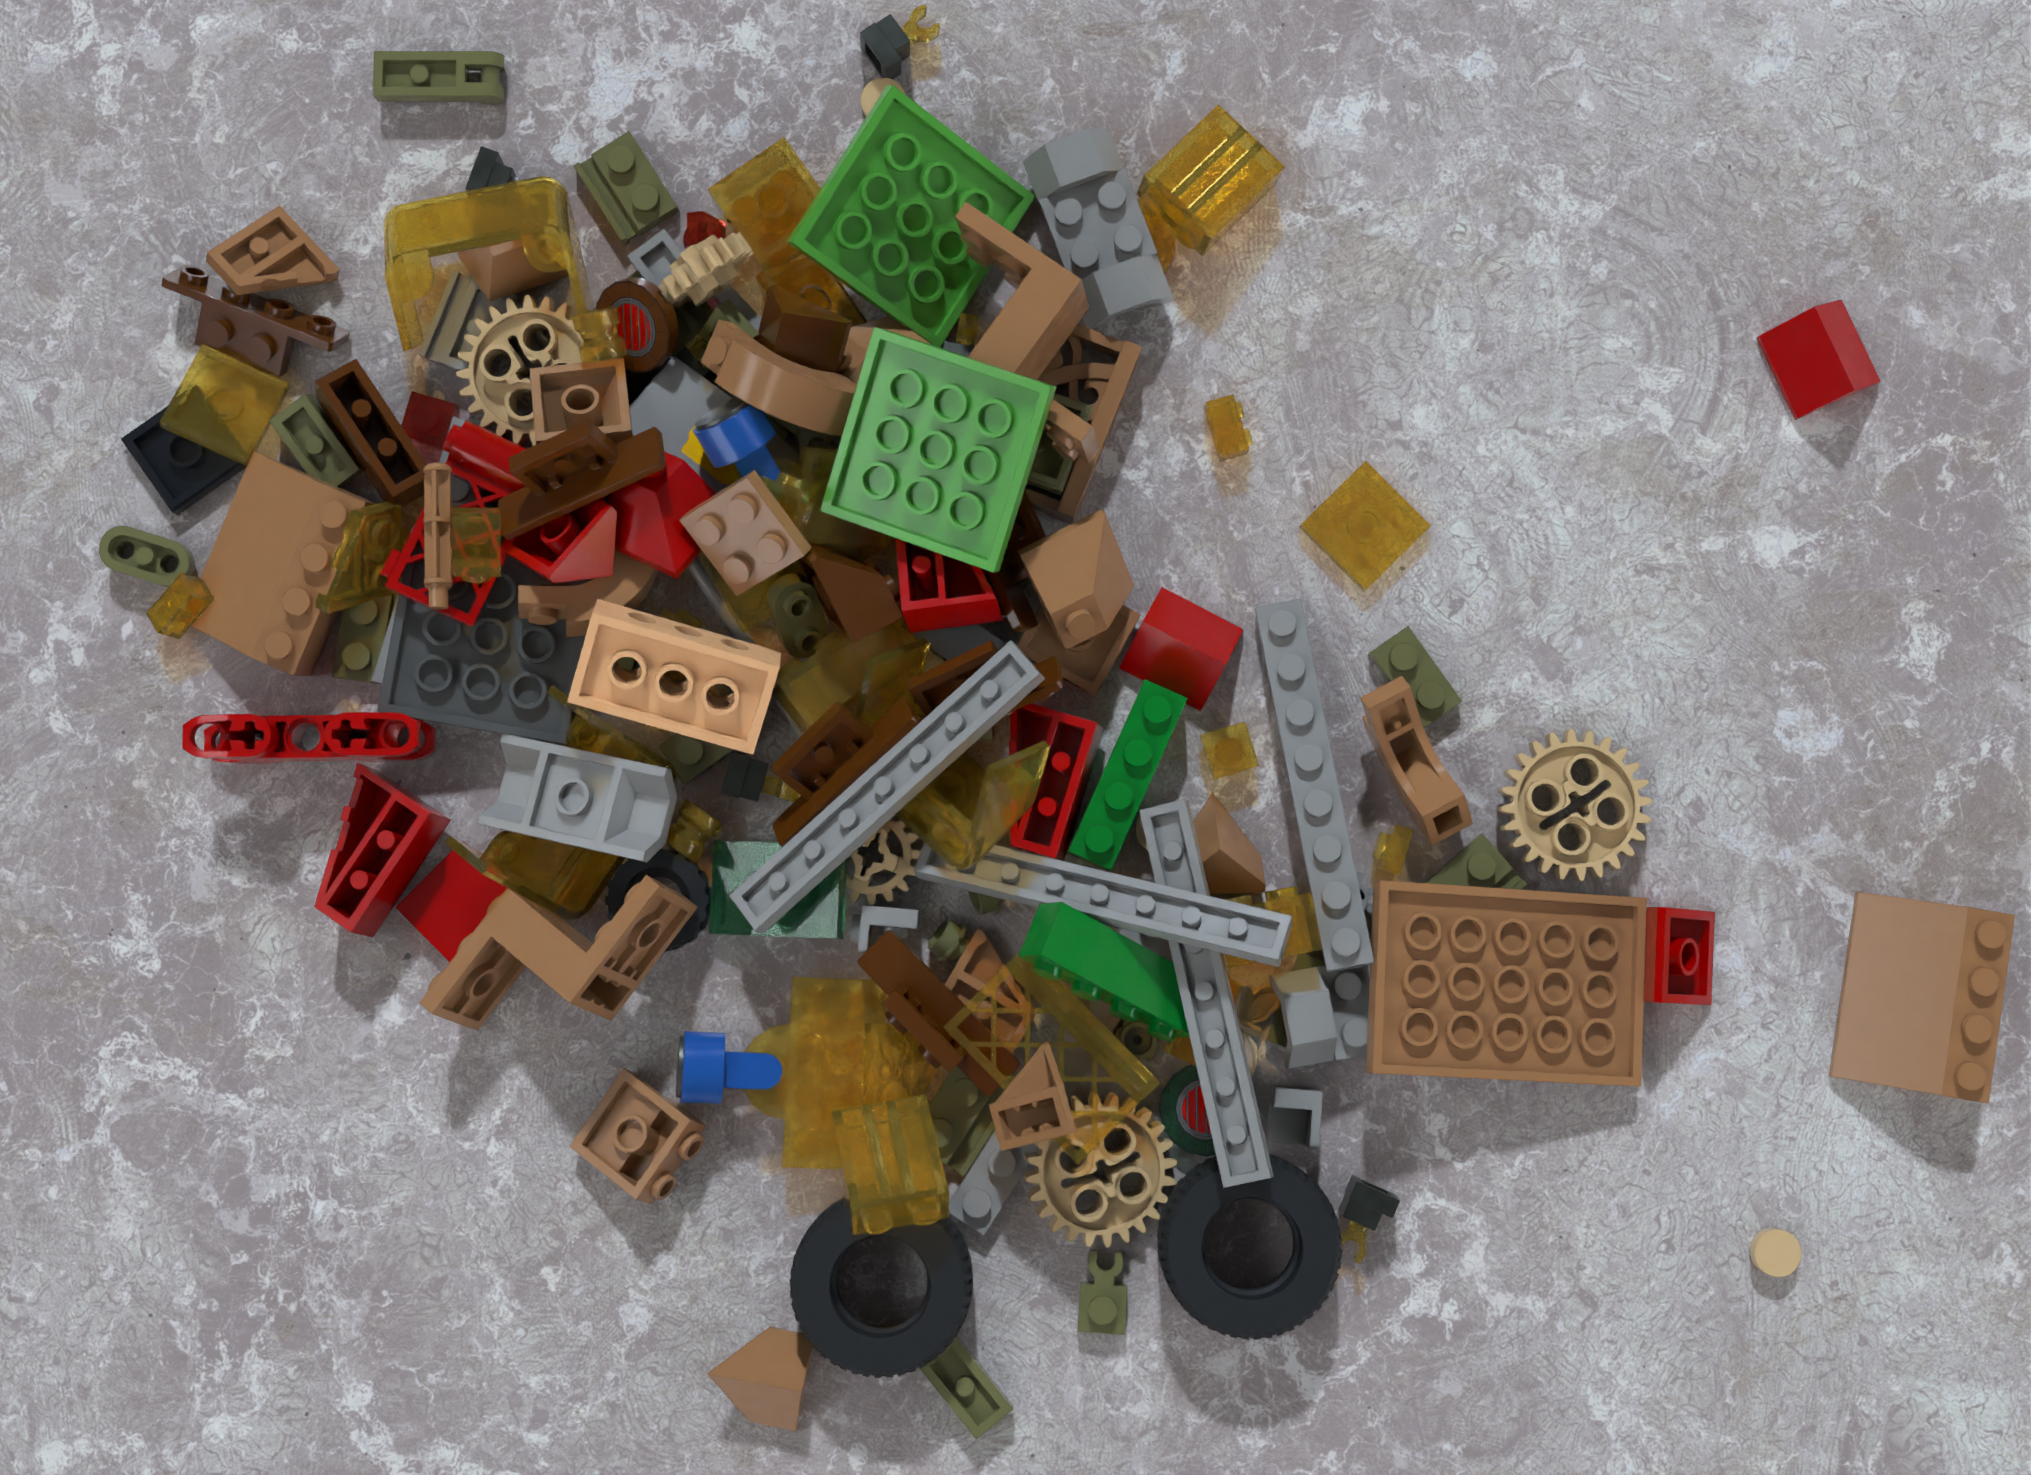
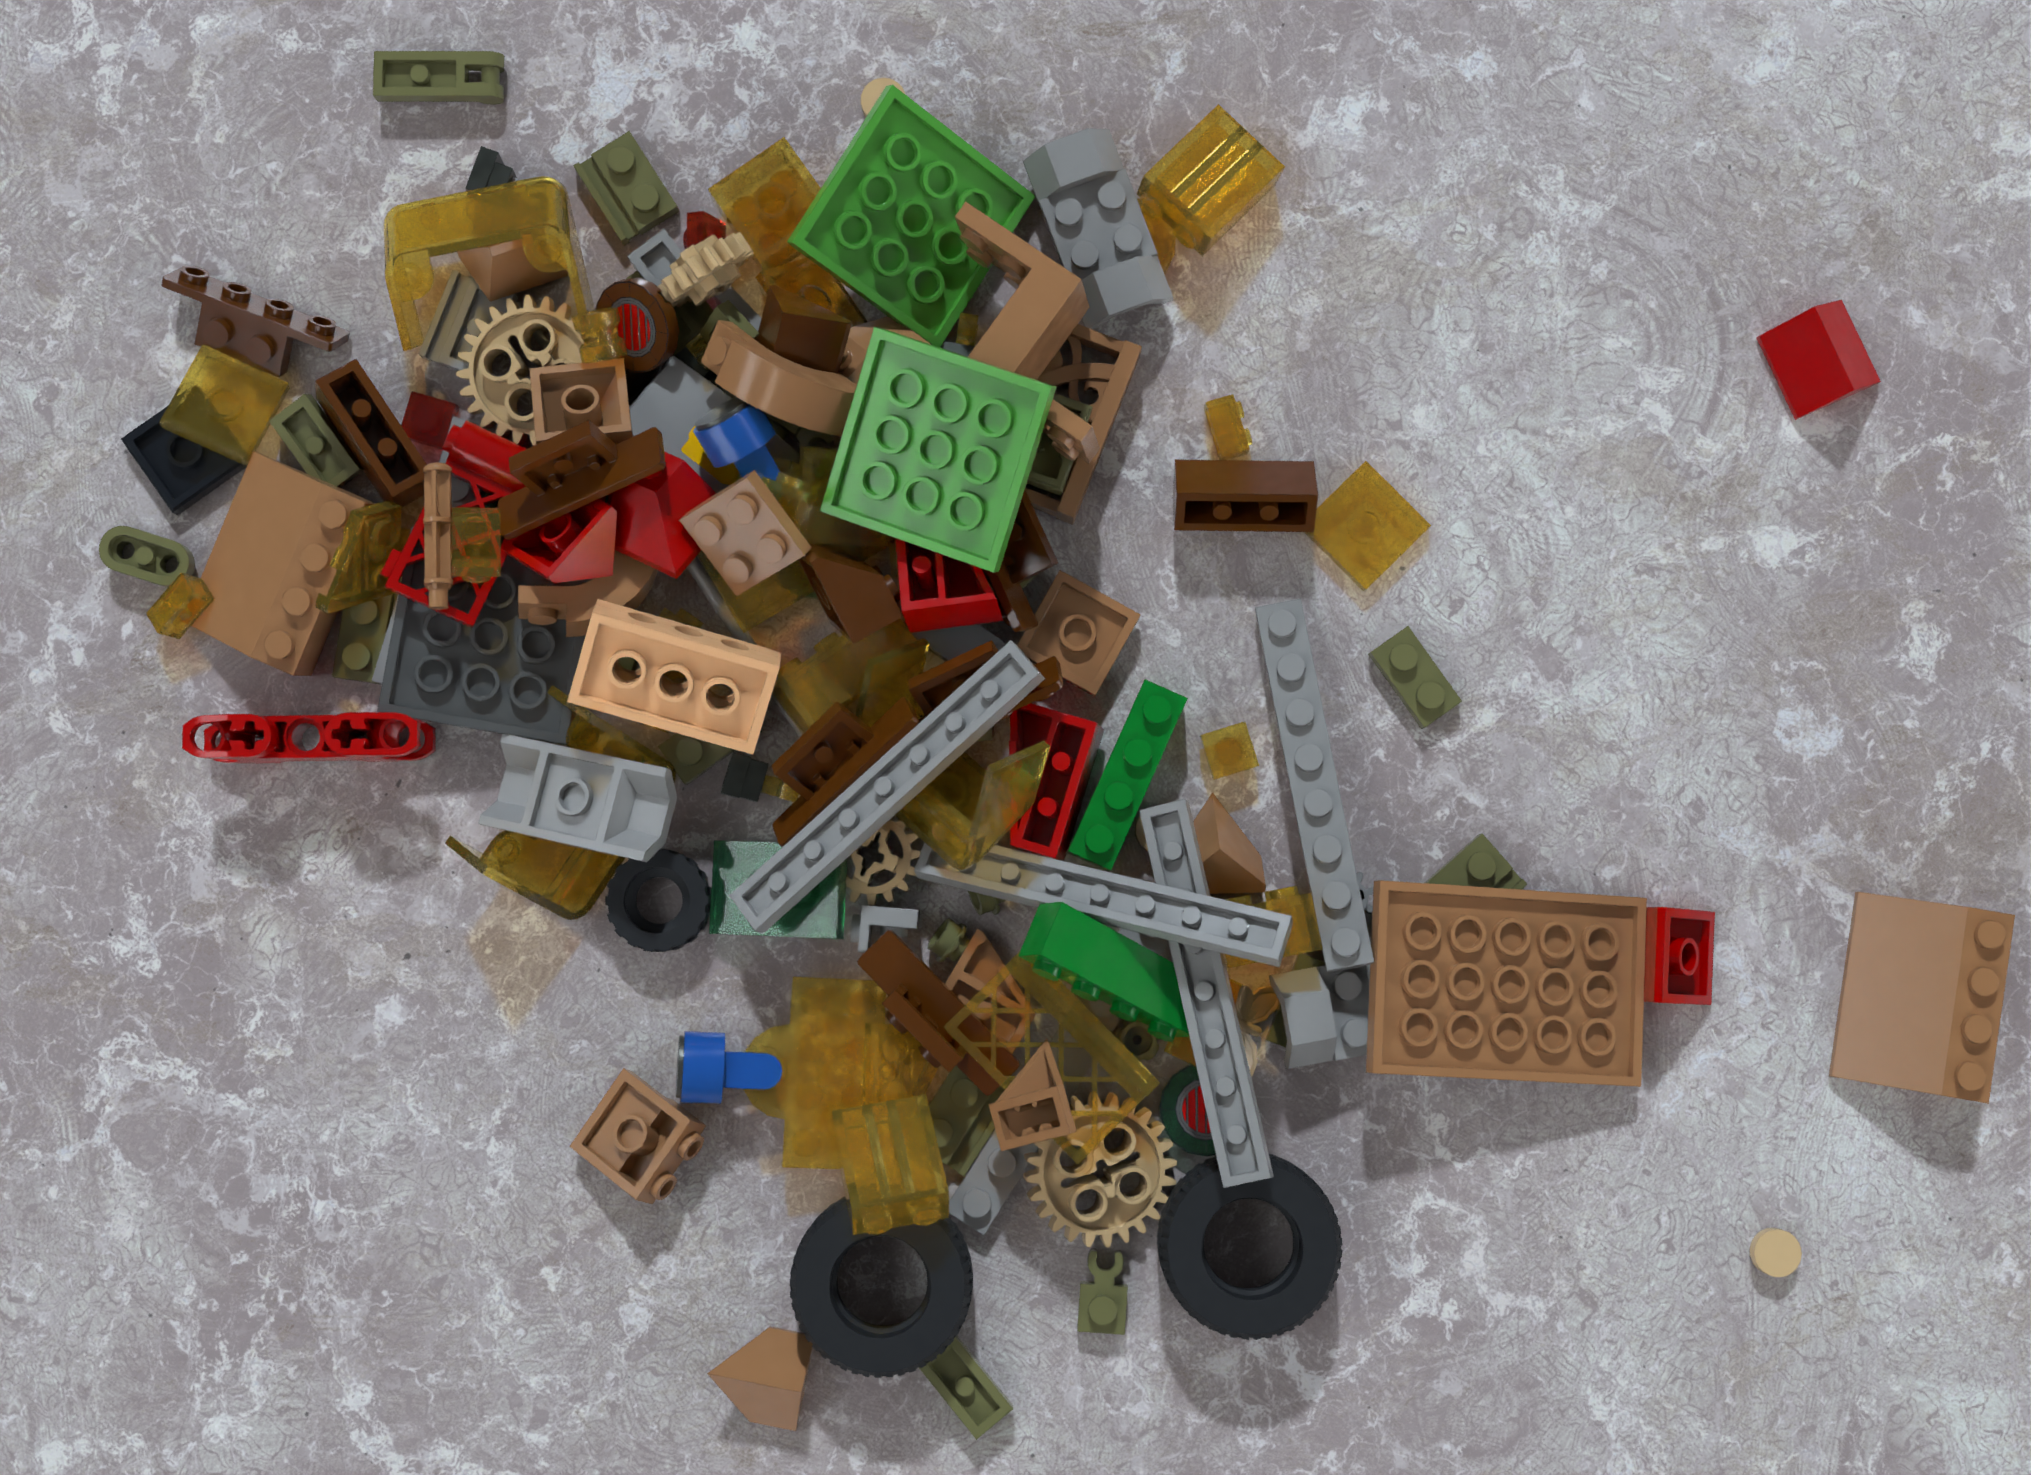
medium nougat wing [206,205,340,295] -> none
red wedge [314,763,451,937] -> none
red tile [395,841,513,962] -> none
medium nougat bracket [419,875,698,1031] -> none
clear yellow wheel [666,798,724,863] -> none
olive plate [767,573,828,658] -> none
pearl dark grey piece [860,5,940,79] -> none
medium nougat slope [1017,509,1134,650] -> none
red slope [1119,587,1244,711] -> none
light grey panel [1267,1085,1323,1149] -> none
pearl dark grey piece [1338,1175,1400,1264] -> none
medium nougat arch [1360,676,1473,845] -> none
clear yellow plate [1372,824,1414,876] -> none
tan gear [1497,729,1653,881] -> none
none -> reddish brown brick [1172,459,1318,532]

